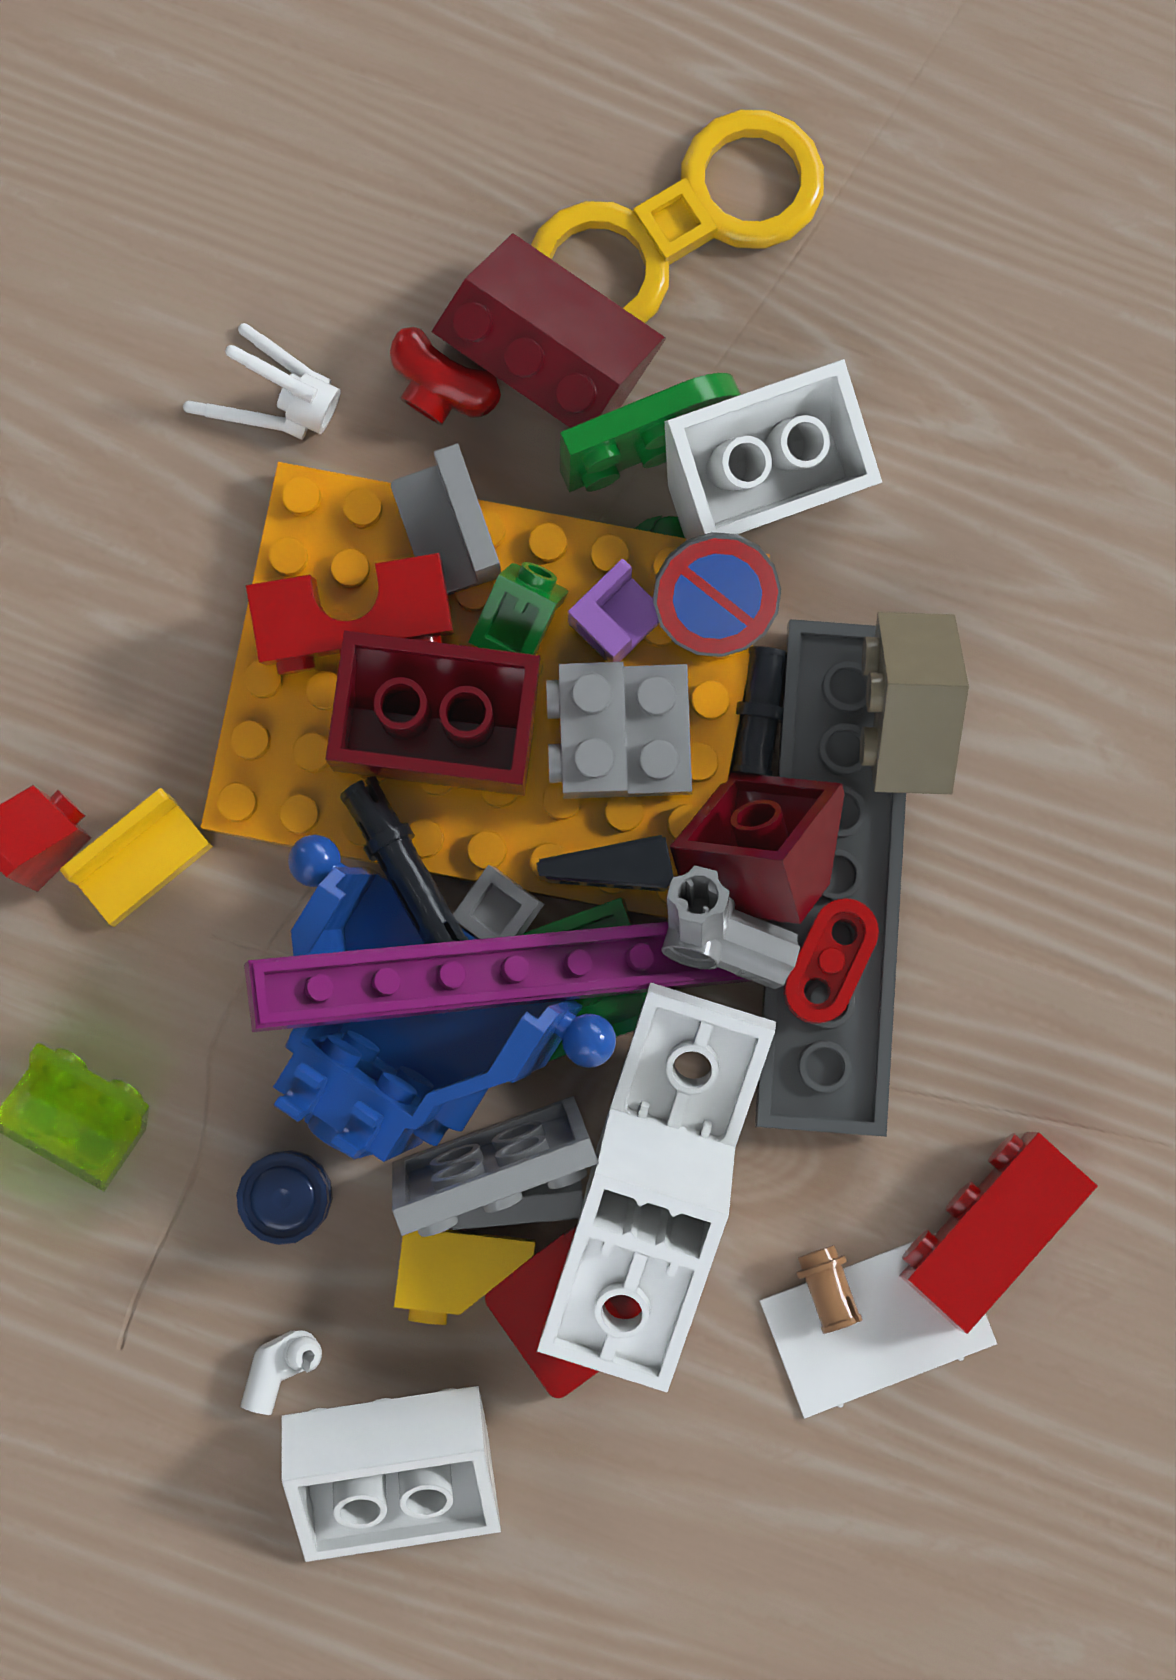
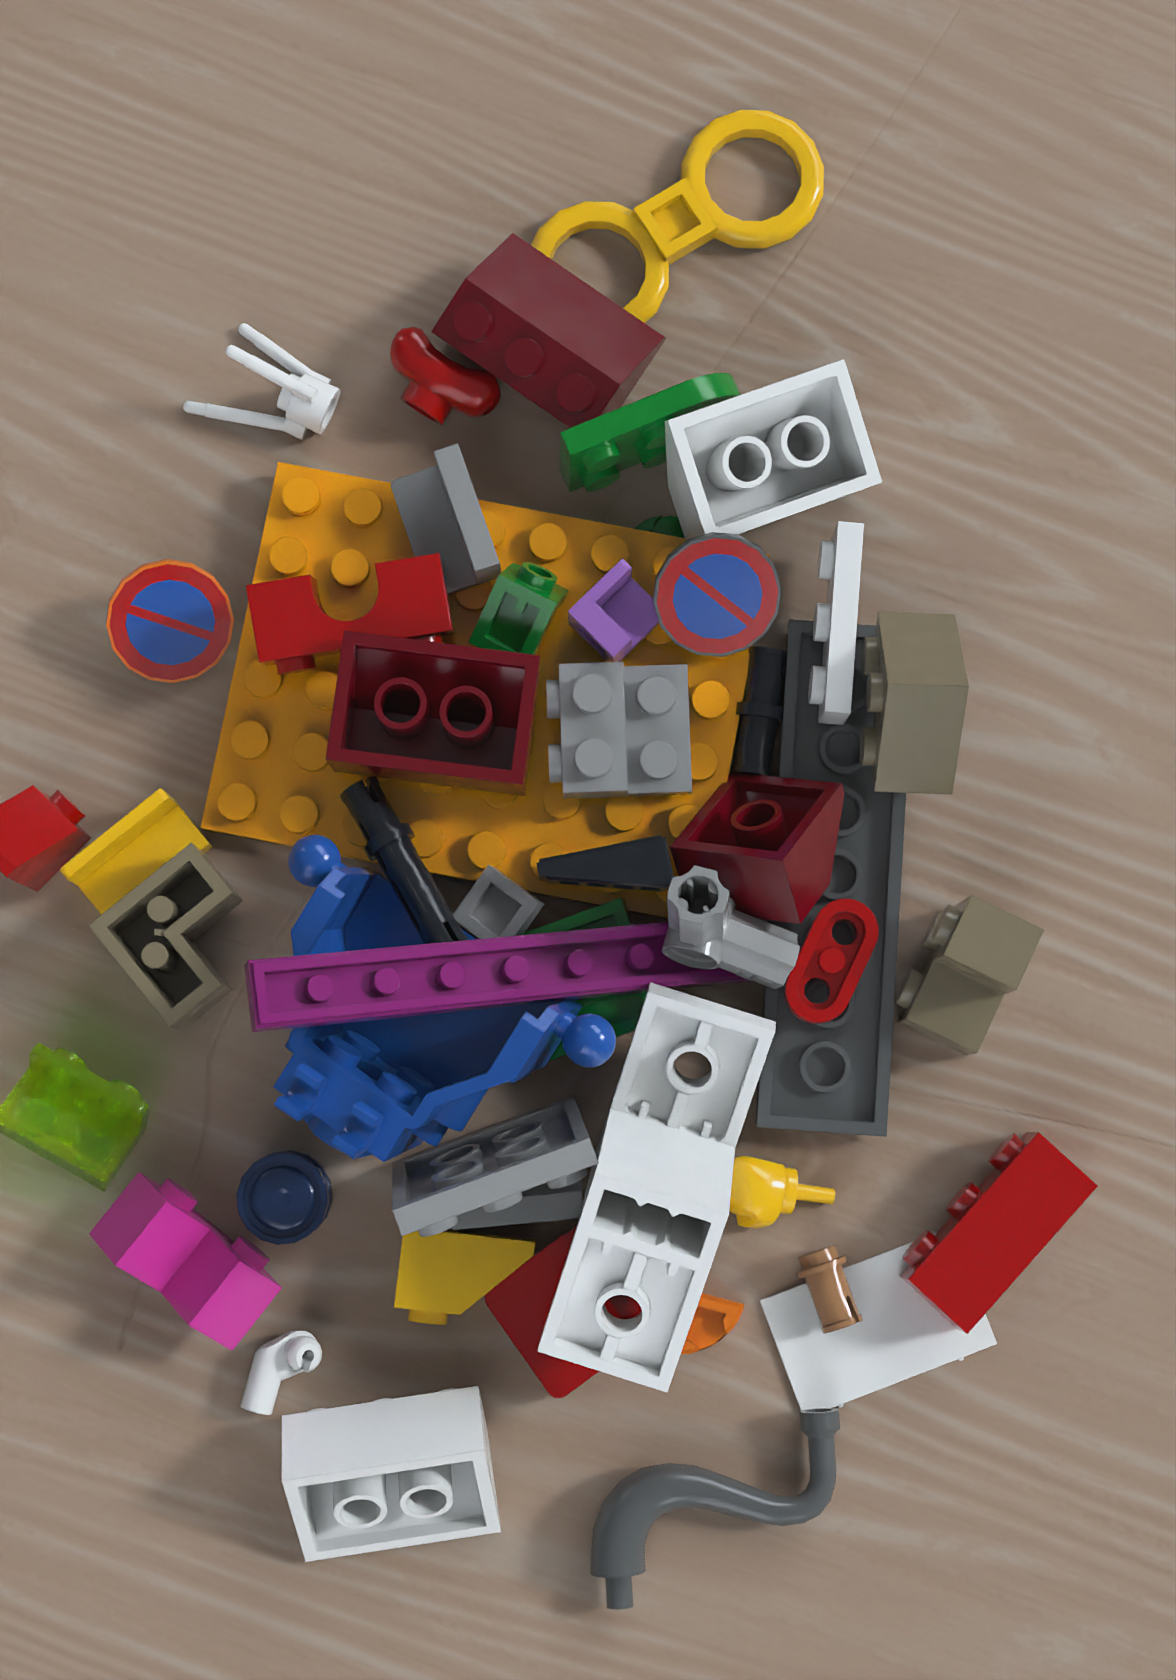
none -> dark tan brick [88,842,243,1031]
none -> dark pink brick [89,1172,282,1351]
none -> piece [106,559,234,683]
none -> dark grey animal [591,1408,840,1610]
none -> orange tile [681,1292,744,1354]
none -> yellow piece [729,1156,835,1229]
none -> white plate [808,521,864,725]
none -> dark tan brick [895,895,1044,1056]

